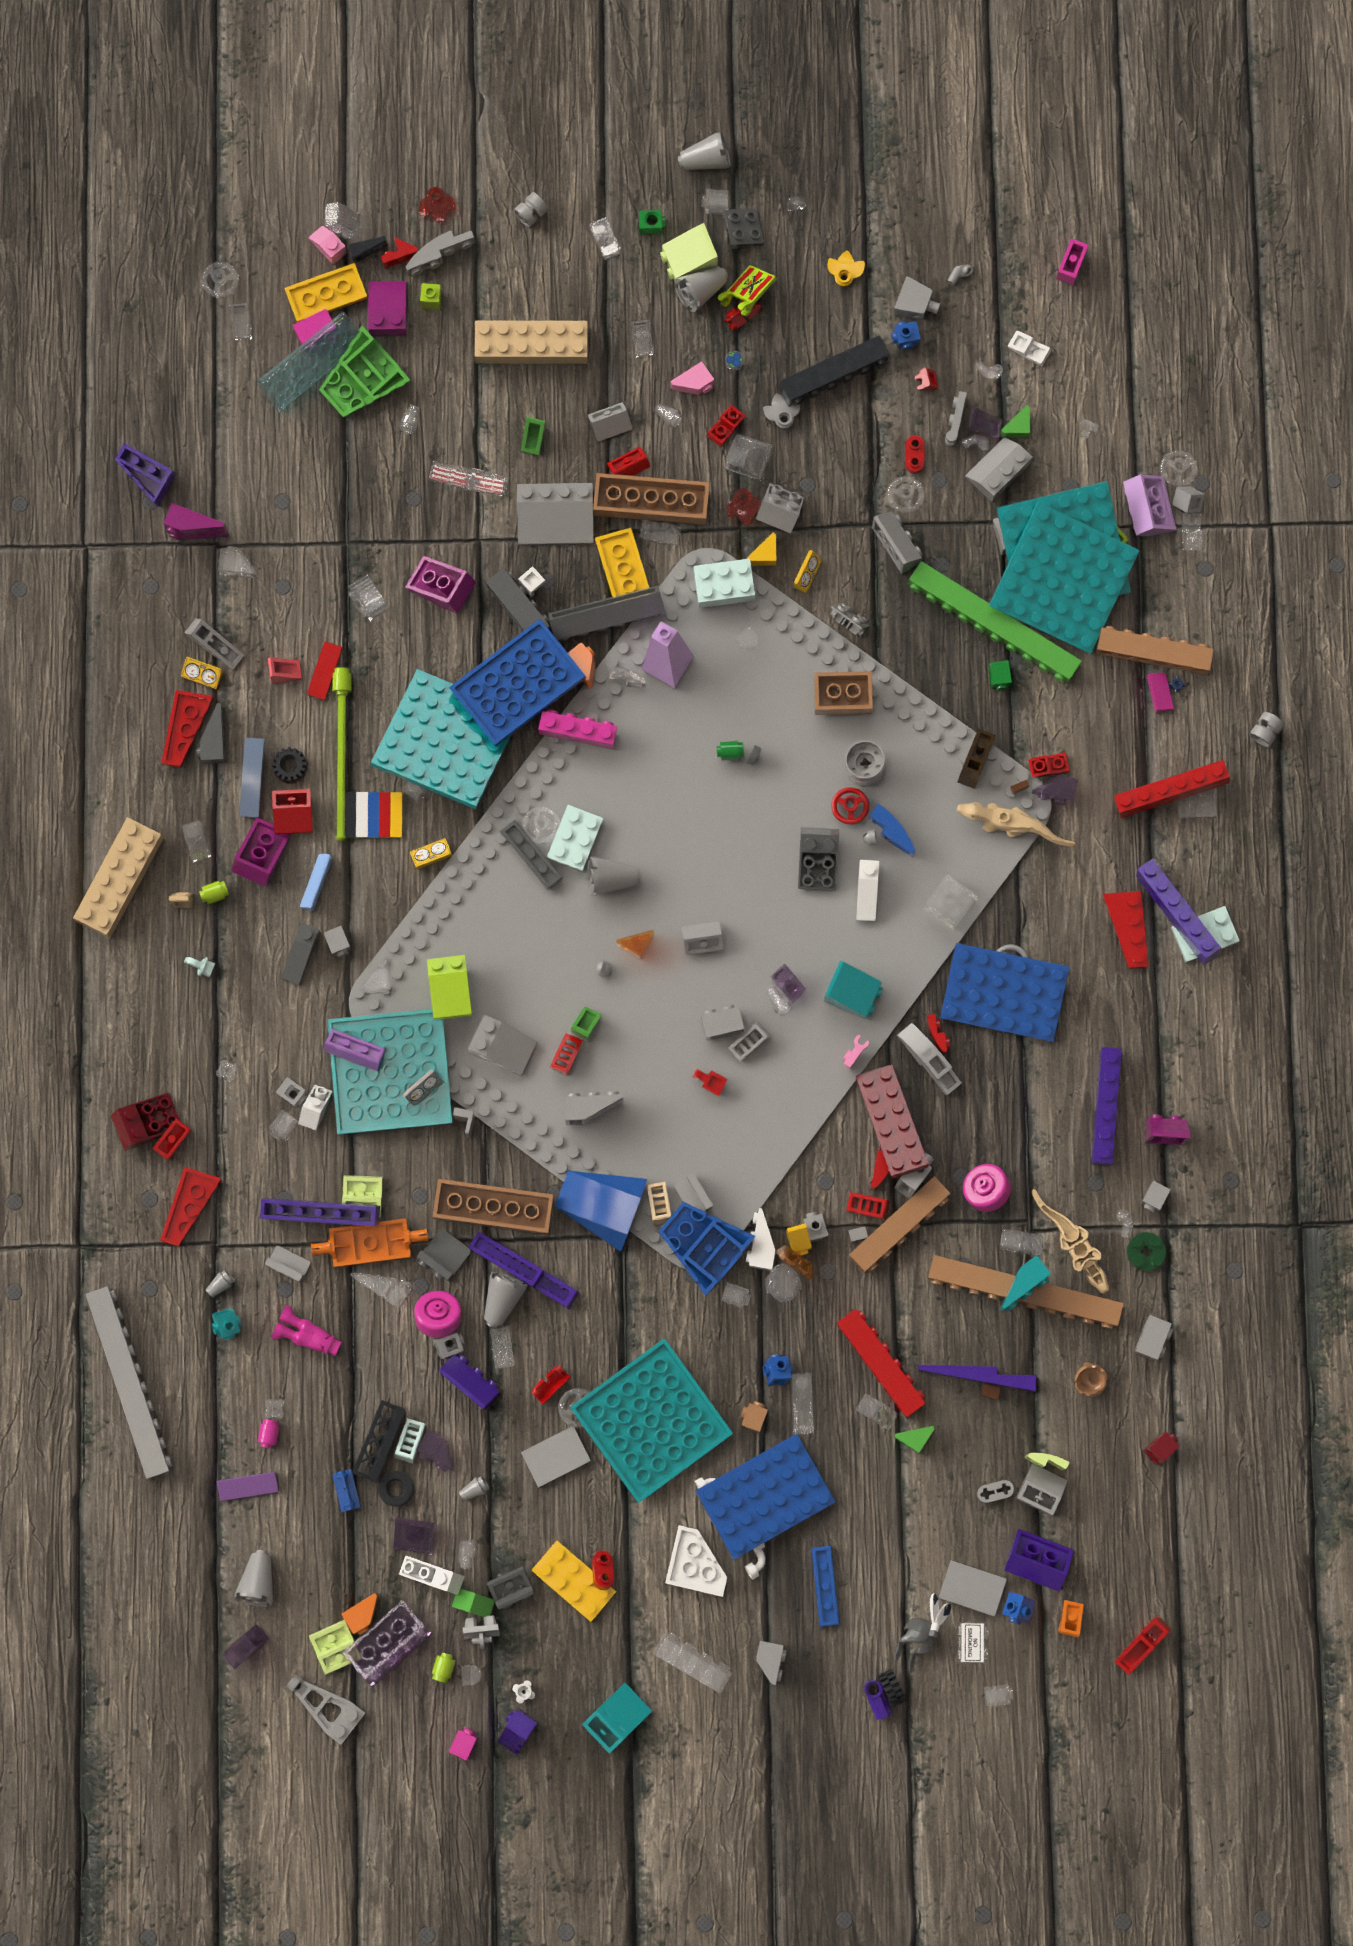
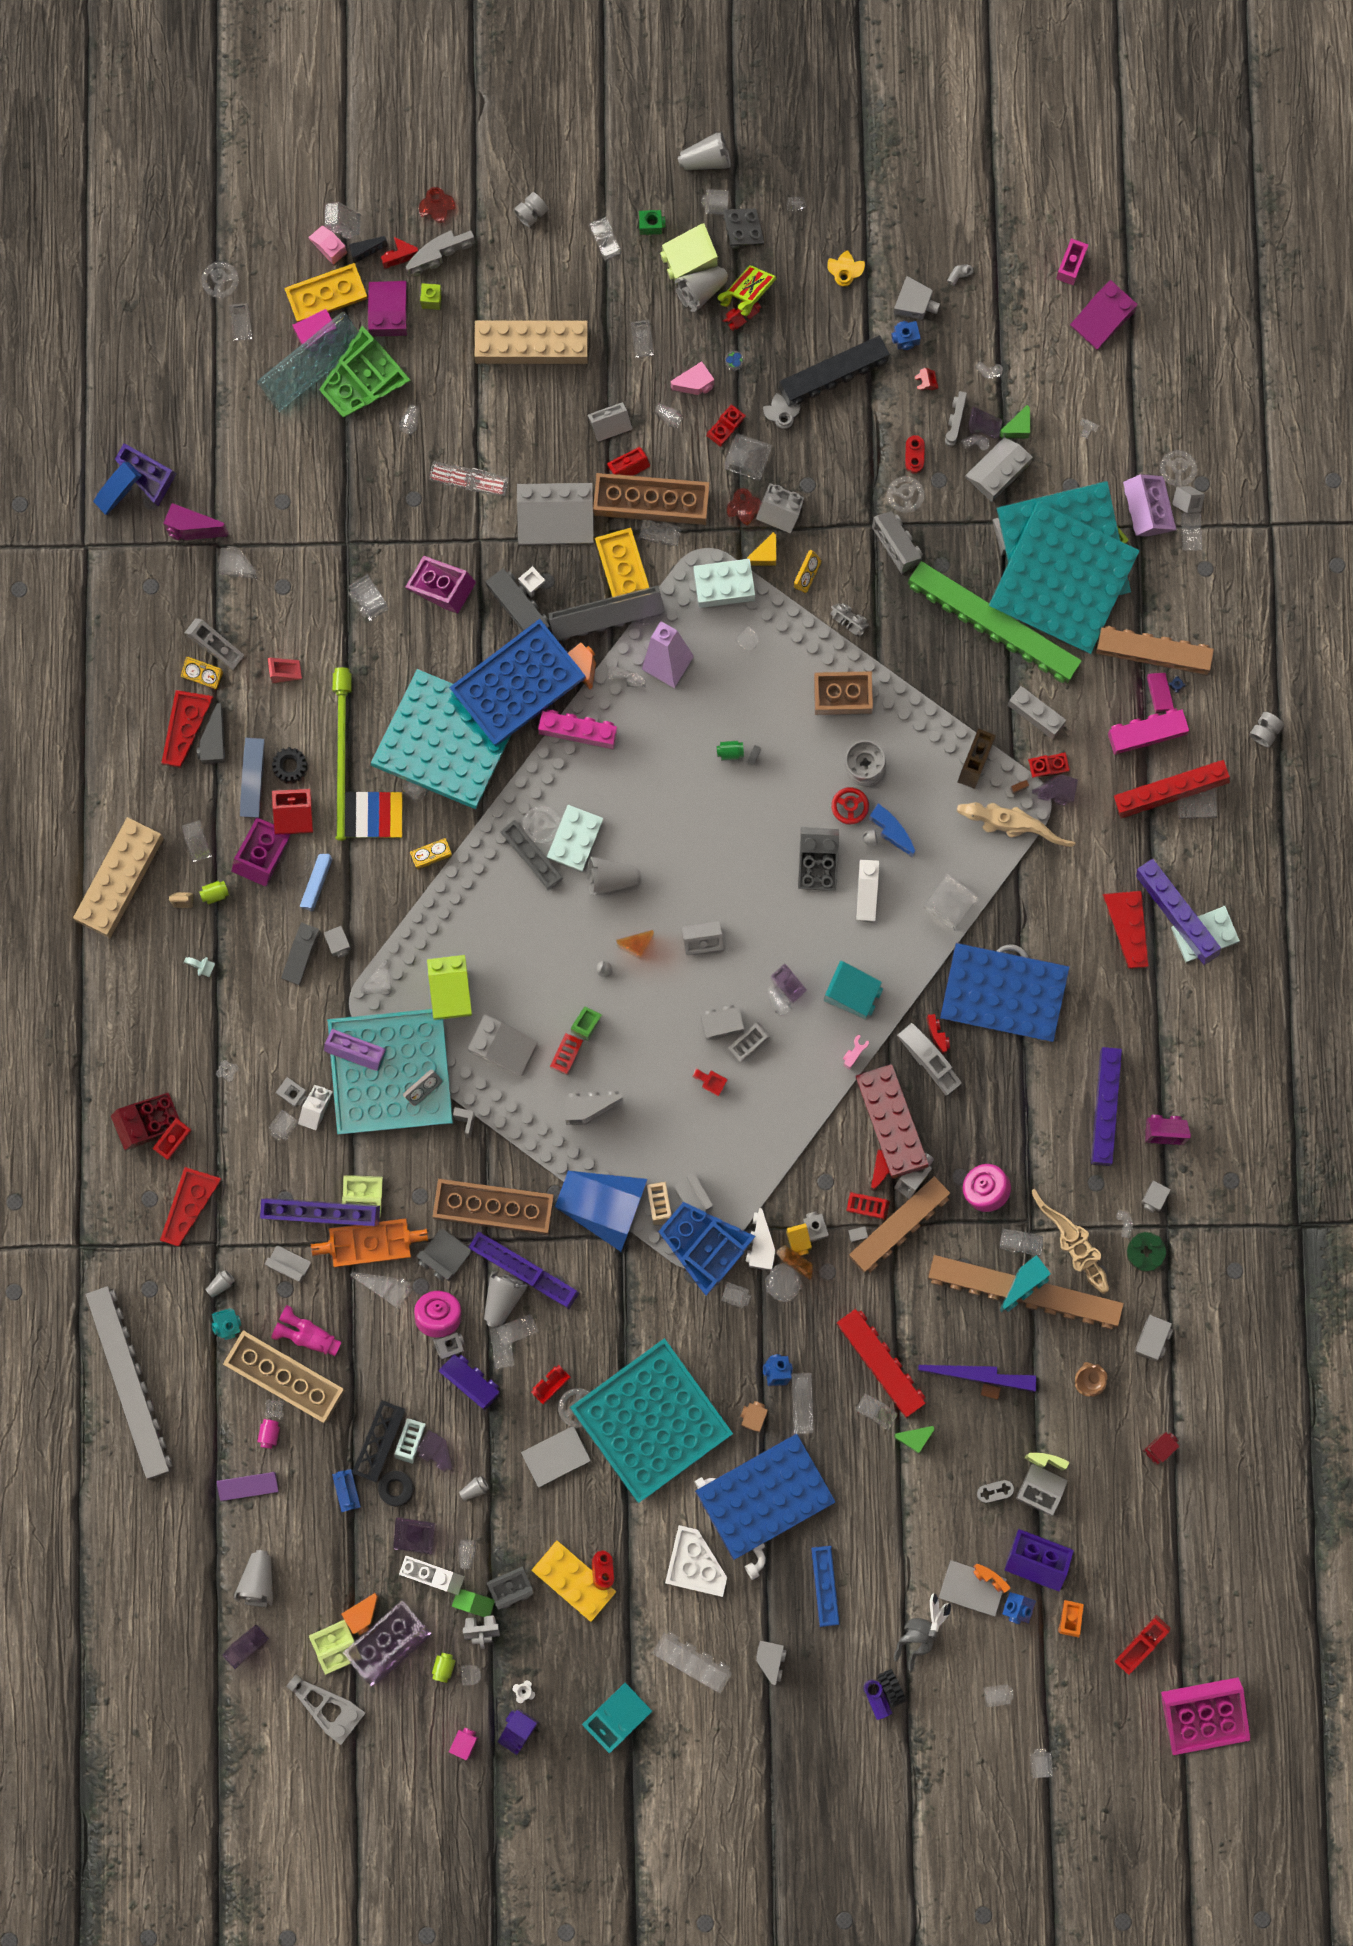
red tile [307,641,343,701] -> none
bright green slope [521,417,546,455] -> none
brick [958,1622,988,1663] -> none
green brick [988,660,1012,691] -> none
white slope [1008,331,1051,366] -> none
none -> blue slope [93,462,141,515]
none -> tan brick [223,1331,346,1424]
none -> clear slope [496,1314,539,1347]
none -> orange slope [973,1564,1010,1593]
none -> light grey brick [1007,686,1066,740]
none -> clear brick [1030,1748,1053,1778]
none -> magenta slope [1070,280,1138,350]
none -> dark pink brick [1108,708,1189,755]
none -> dark pink slope [1161,1677,1250,1755]

